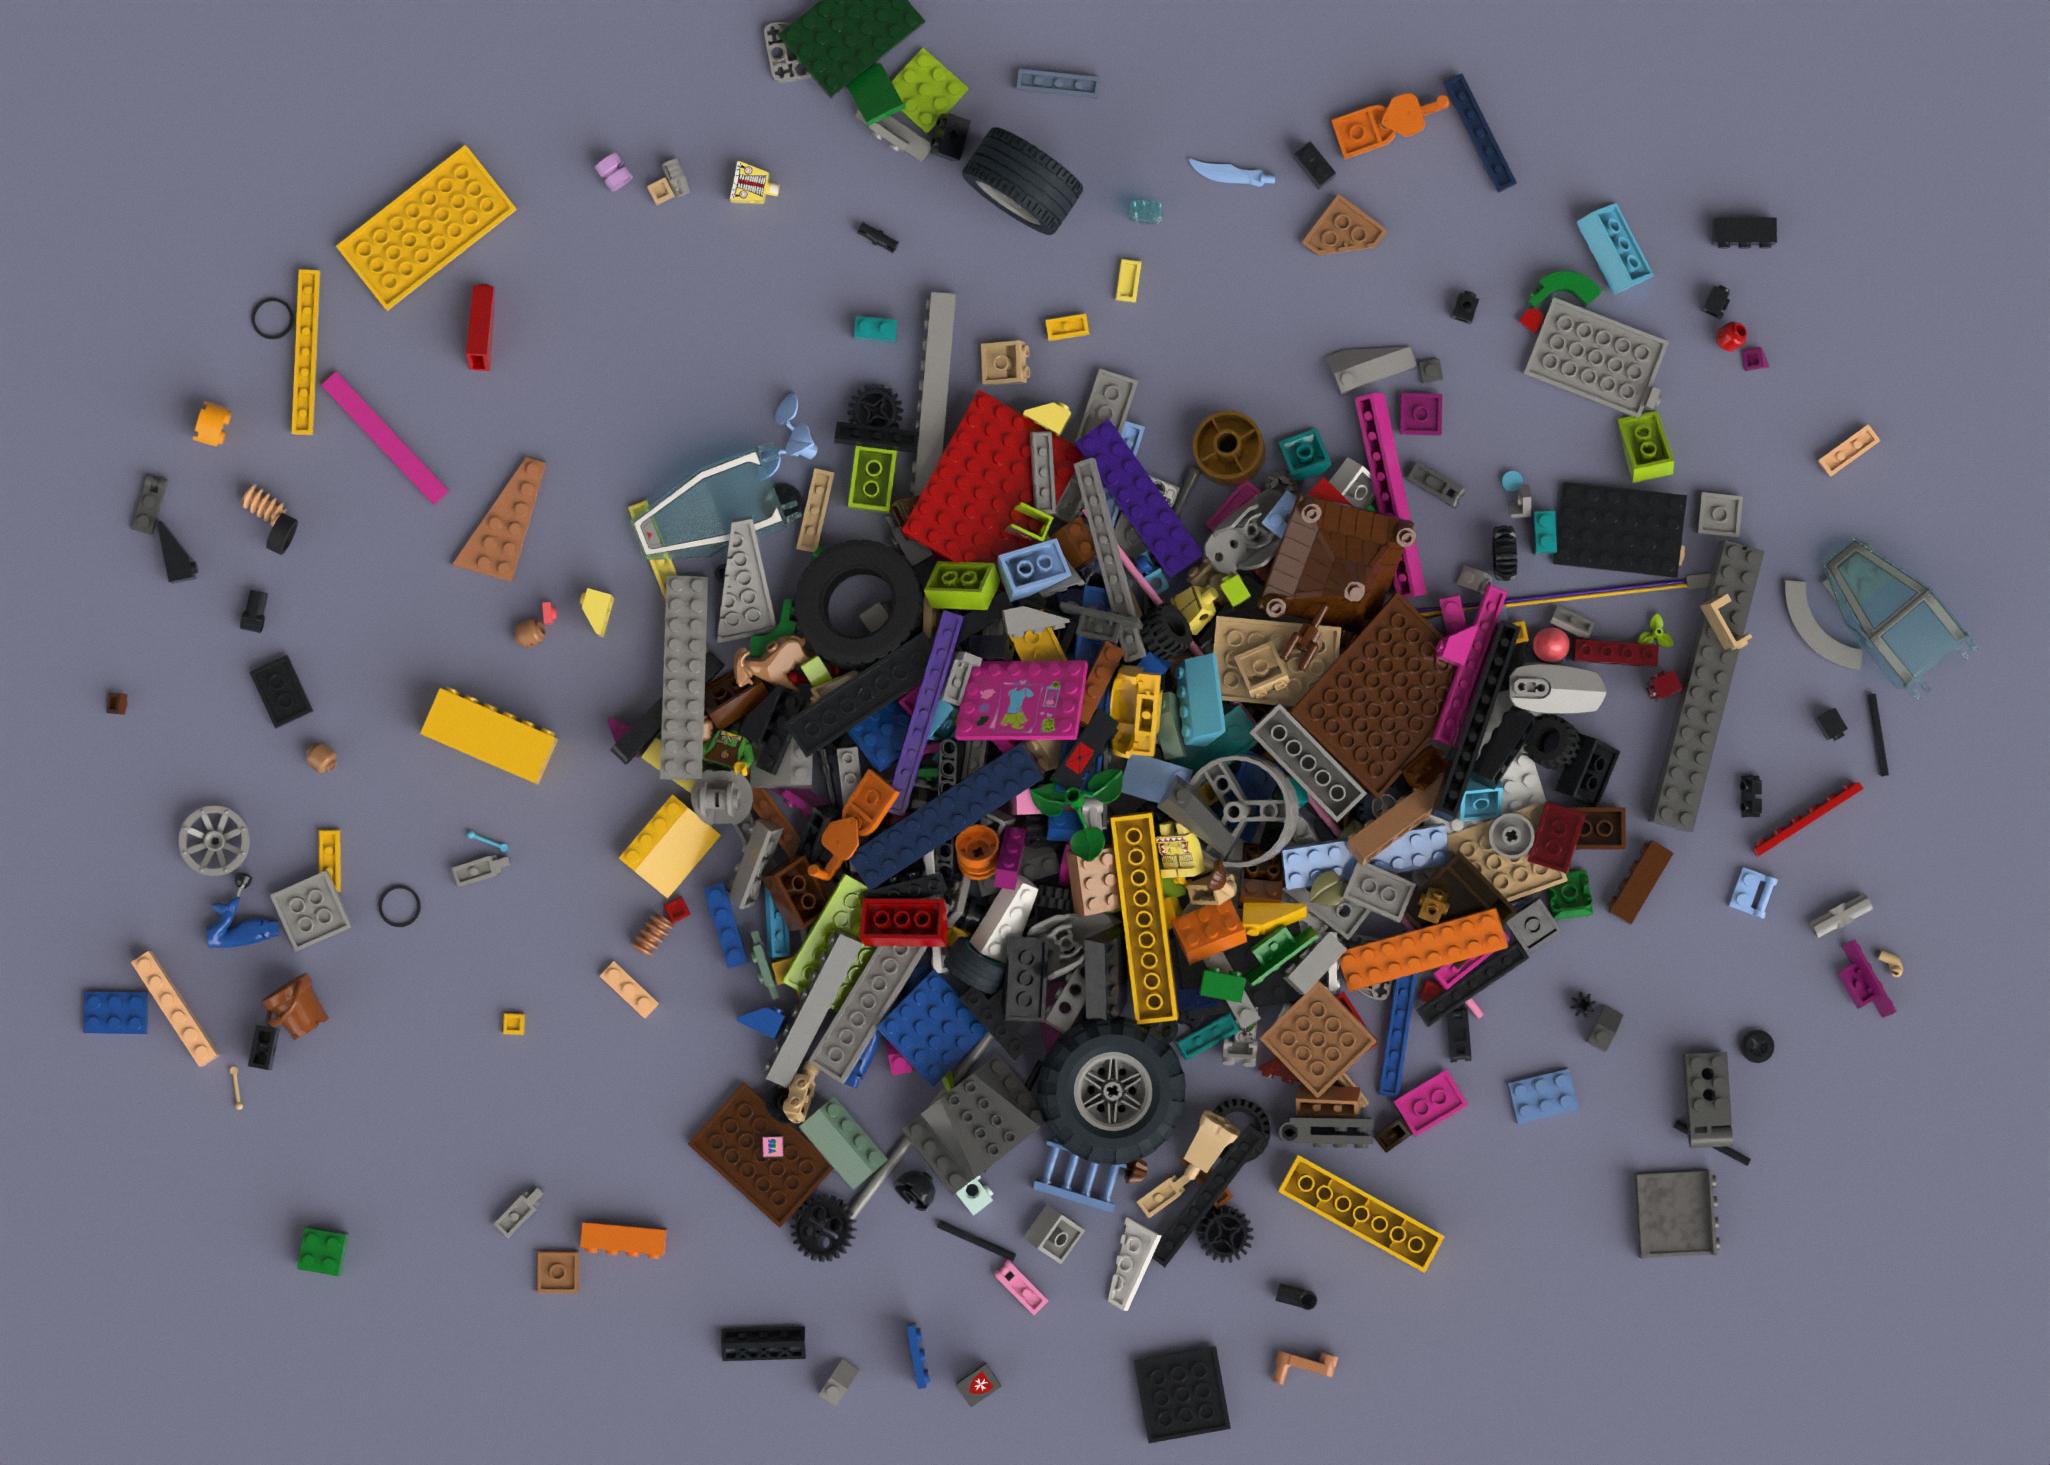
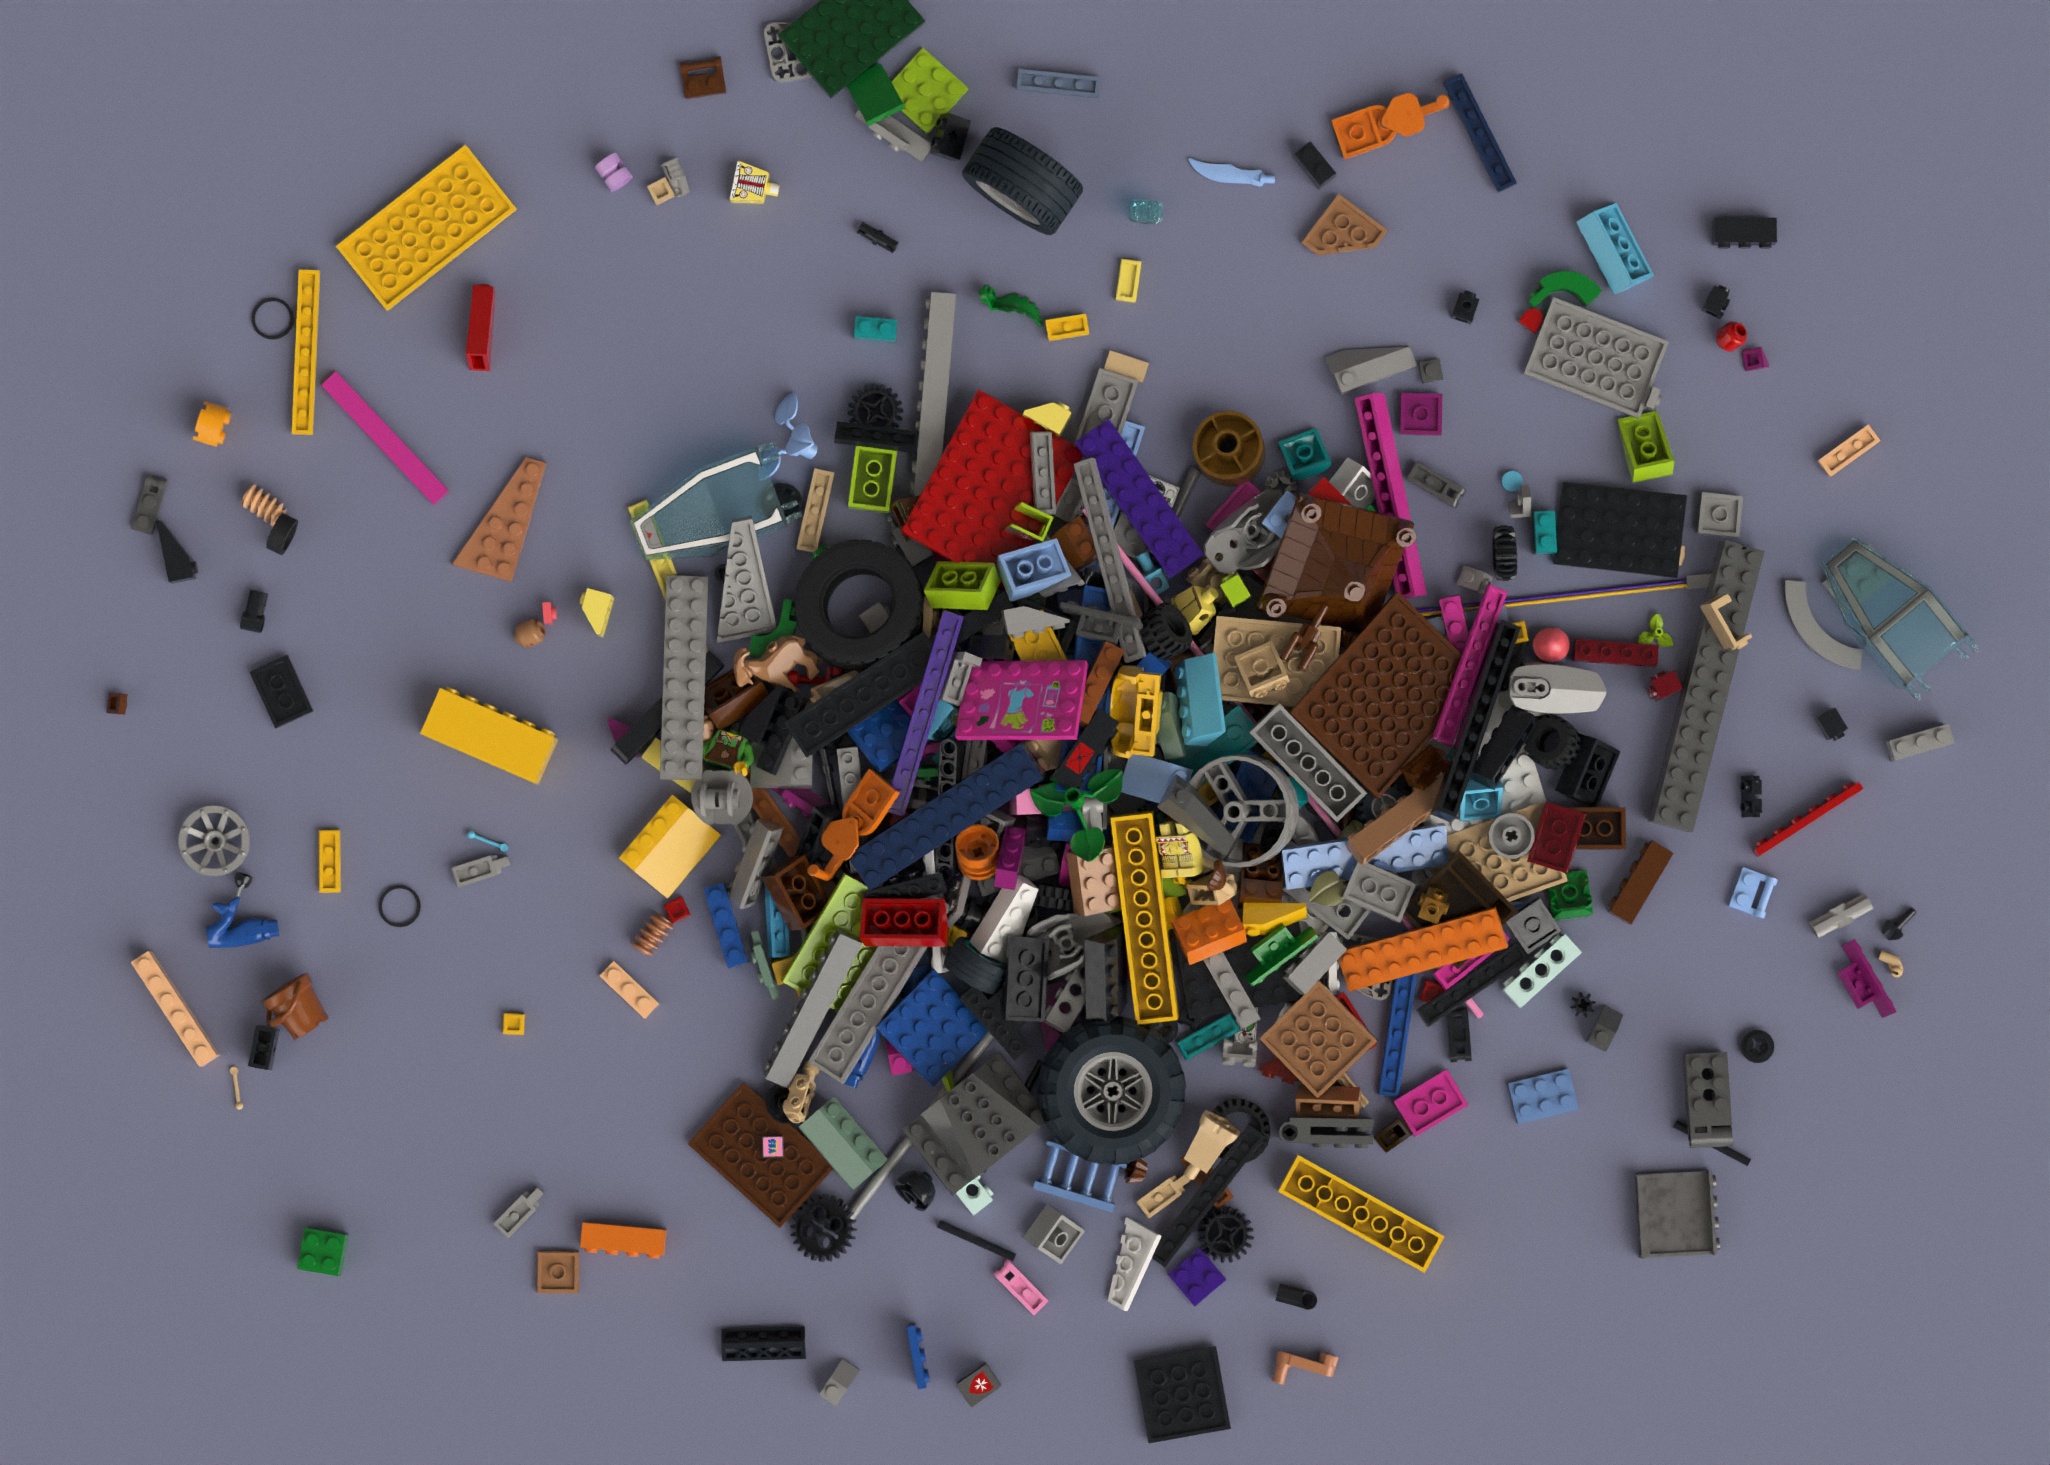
blue plate [84,992,148,1034] -> none
light grey plate [270,870,353,952] -> none
medium nougat head [306,743,337,773] -> none
blue slope [736,1005,787,1039] -> none
lime tile [800,655,833,688] -> none
tan plate [981,340,1030,386] -> none
blue plate [1134,555,1153,574] -> none
clear blue plate [1176,987,1220,1011] -> none
green brick [1198,966,1246,1003] -> none
dark pink slope [1435,625,1478,667] -> none
light grey plate [1550,605,1595,640] -> none
black bar [1868,694,1889,777] -> none
none -> reddish brown plate [680,56,726,100]
none -> green plant [979,284,1043,327]
none -> tan tile [1104,350,1149,383]
none -> dark purple plate [1168,1248,1226,1306]
none -> light aqua brick [1502,934,1582,1008]
none -> black bar [1882,908,1916,940]
none -> light grey brick [1885,724,1955,762]

